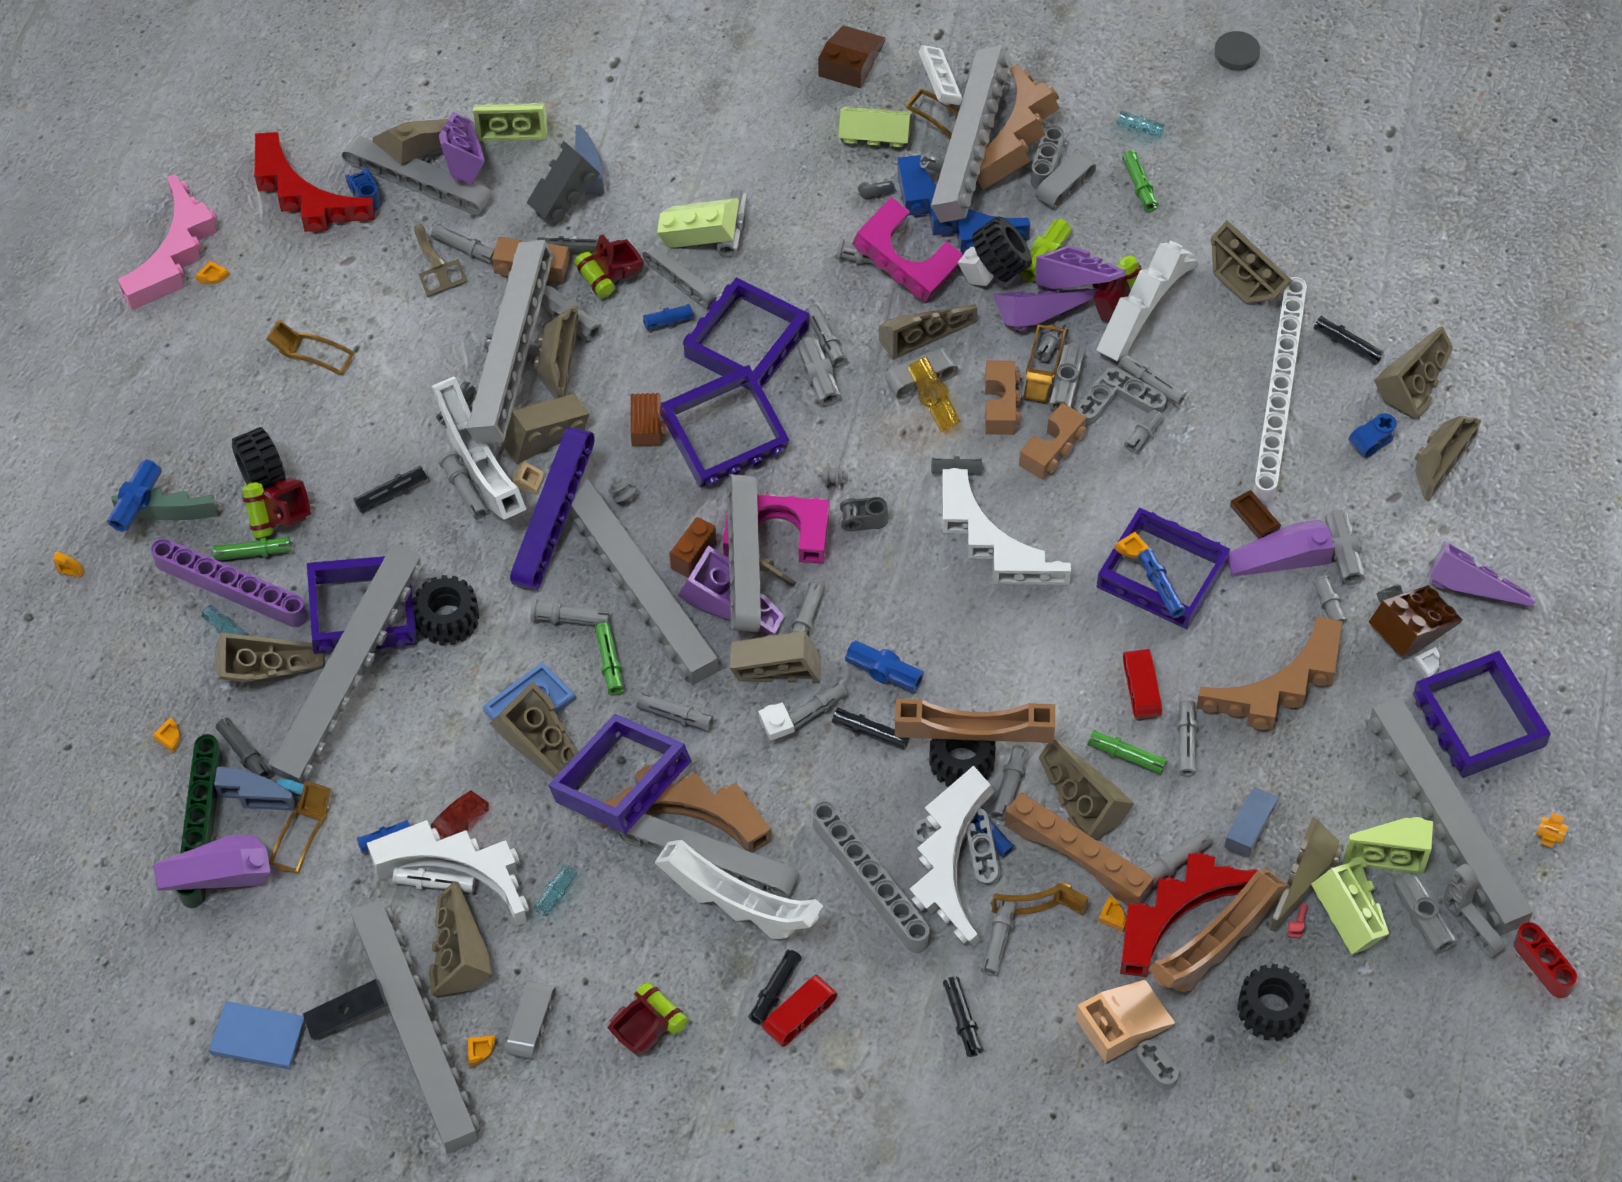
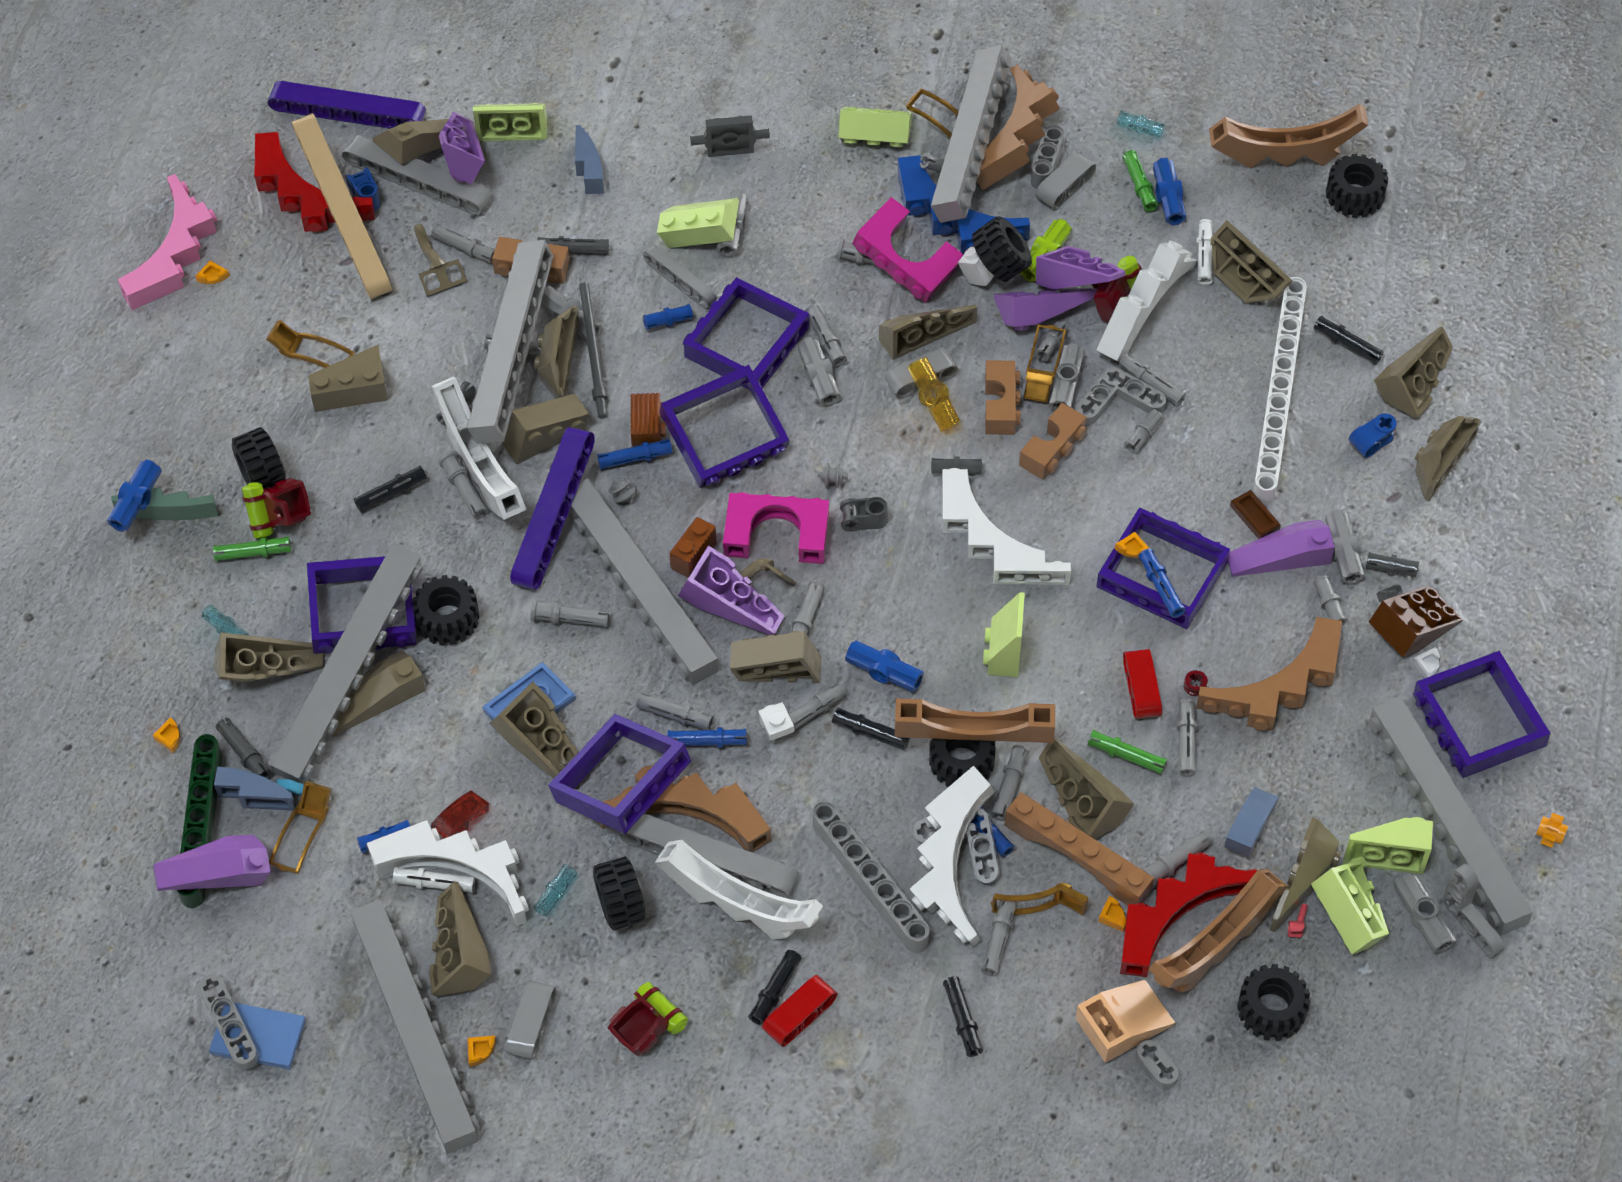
light orange tile [53,552,85,577] -> none
medium lavender beam [151,539,307,627] -> none
black tile [303,979,388,1040] -> none
tan slope [511,461,545,494] -> none
dark grey wedge [527,141,600,226] -> none
dark red piece [574,235,644,299] -> none
bright green pin [595,623,624,695] -> none
light grey beam [727,474,761,632] -> none
reddish brown slope [818,25,885,89] -> none
dark grey arm [858,181,894,199] -> none
white plate [919,45,963,105] -> none
dark grey tile [1214,31,1260,70] -> none
medium lavender wedge [1429,541,1535,606] -> none
red beam [1514,922,1577,998] -> none
none -> light grey beam [199,975,258,1069]
none -> dark purple beam [267,81,426,129]
none -> tan beam [291,113,393,300]
none -> dark tan wedge [308,345,387,412]
none -> dark tan wedge [332,650,426,737]
none -> dark grey bar [579,282,608,418]
none -> black tyre [593,856,646,930]
none -> blue pin [597,438,673,470]
none -> blue pin [667,727,747,748]
none -> dark grey plate [690,115,770,157]
none -> yellowish green slope [983,592,1025,677]
none -> blue piece [1153,157,1186,226]
none -> dark red bush [1183,670,1208,697]
none -> white pin [1196,219,1213,286]
none -> medium nougat arch [1209,104,1369,168]
none -> black tyre [1326,154,1388,218]
none -> dark grey pin [1366,552,1419,578]

